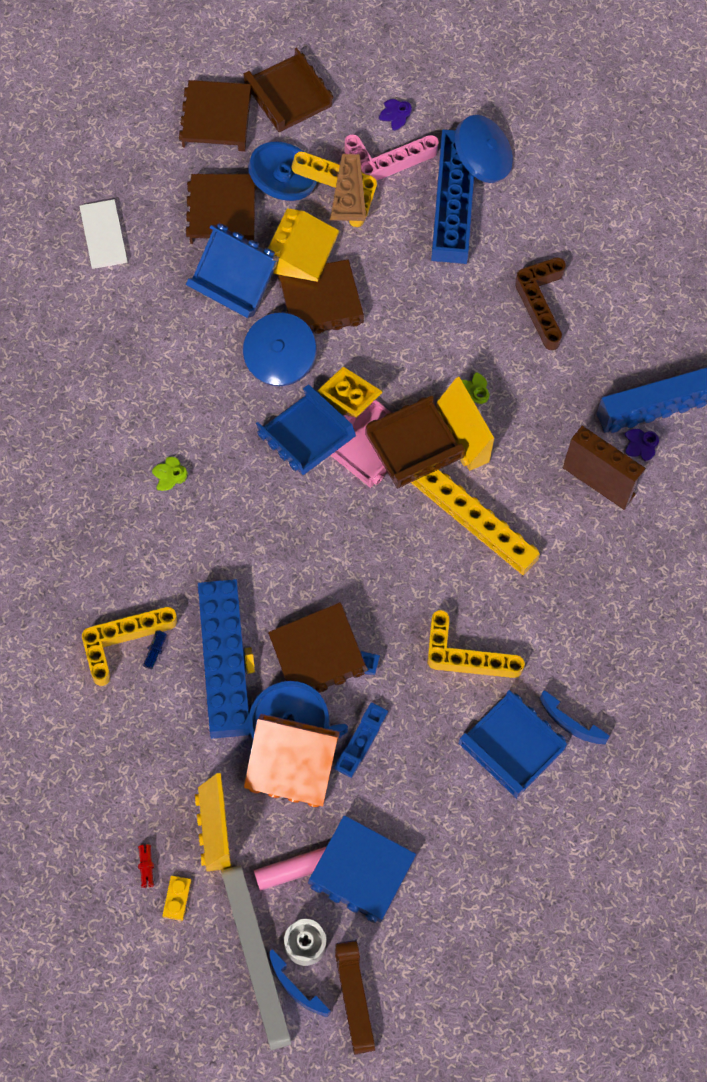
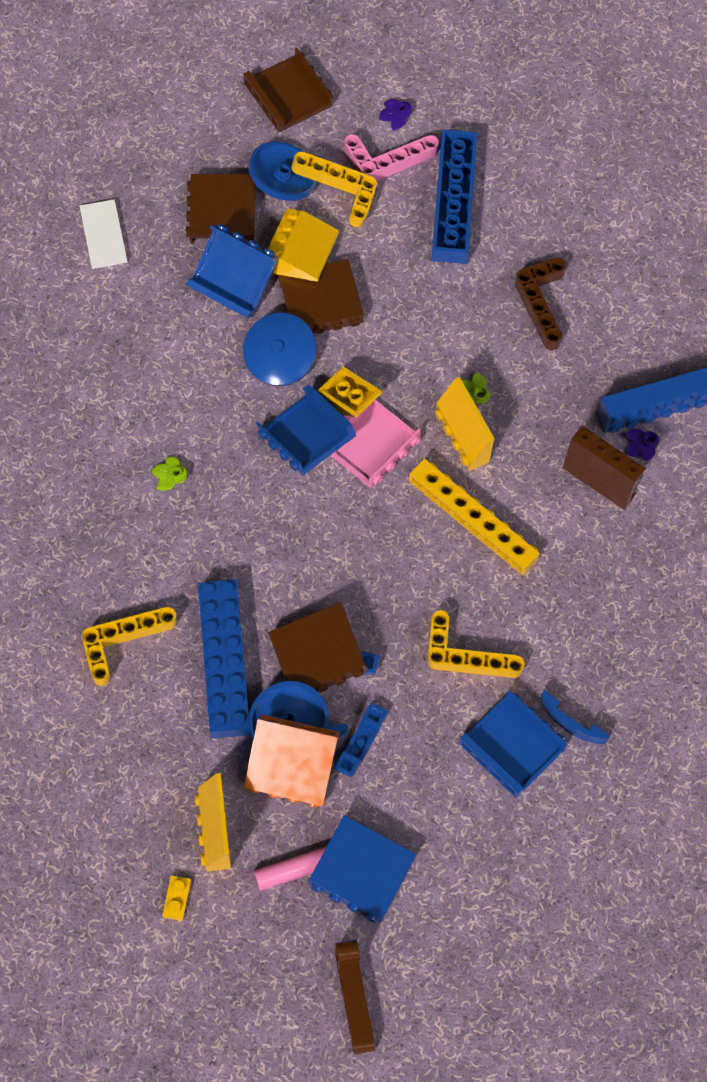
red pin [138,844,154,888] -> none
clear blue axle [143,630,167,670] -> none
reddish brown panel [179,80,251,152] -> none
light grey beam [221,865,292,1051] -> none
yellow tile [244,647,255,673] -> none
blue slope [269,949,331,1017] -> none
white brick [284,919,326,966] -> none
medium nougat wing [330,154,366,221] -> none
reddish brown panel [365,395,465,489] -> none
blue dish [455,115,513,183] -> none

